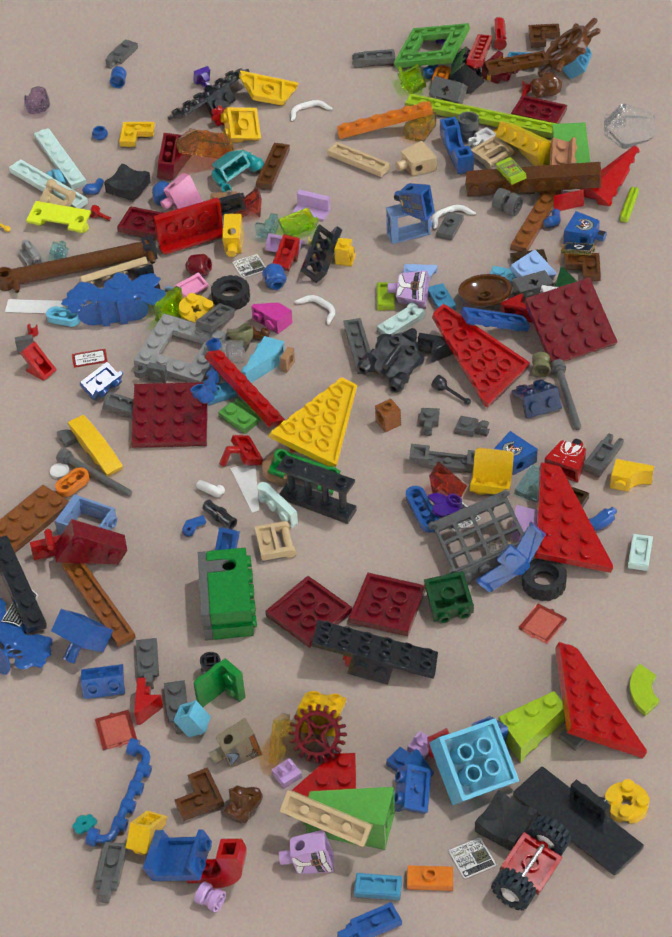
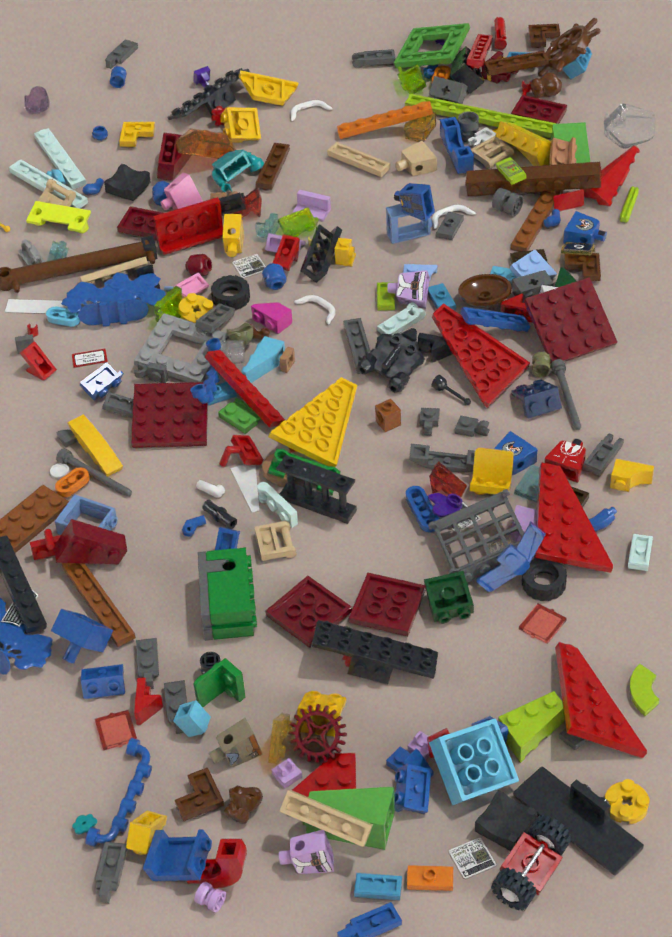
red hand [90,205,111,221] -> none

